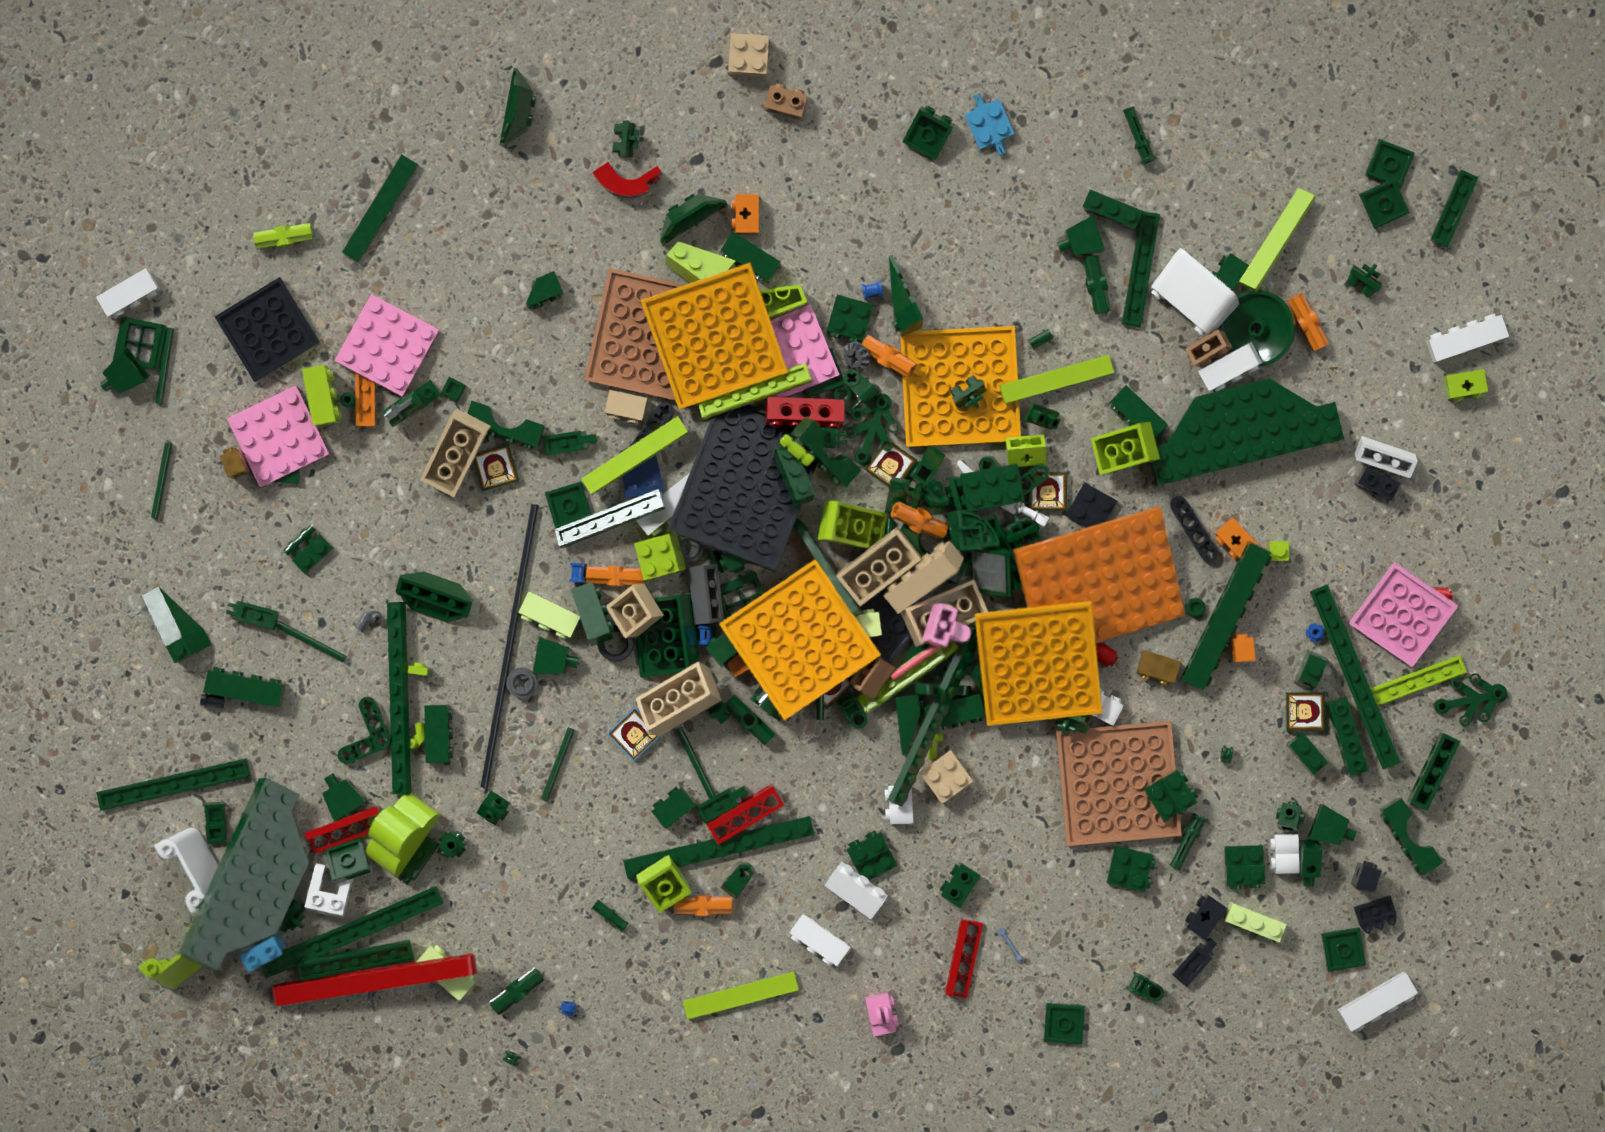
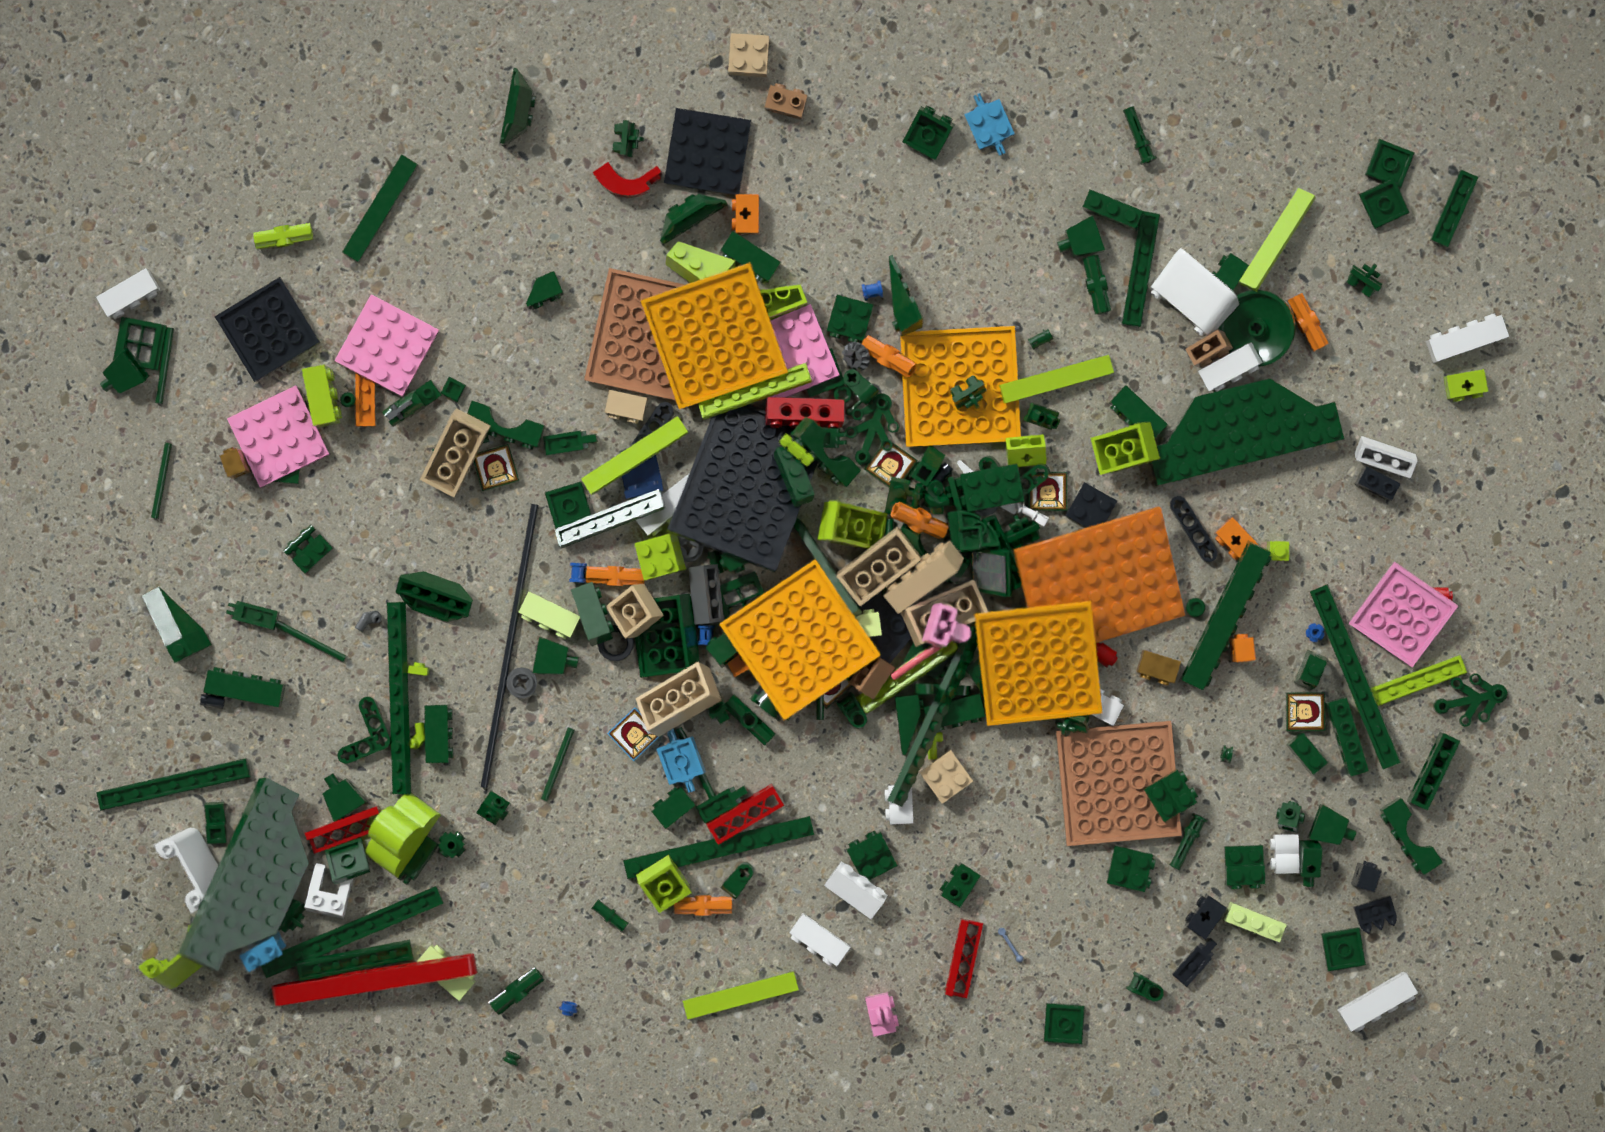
none -> dark azure plate [657,729,706,793]
none -> black plate [664,108,751,196]
none -> black pin [931,463,954,483]

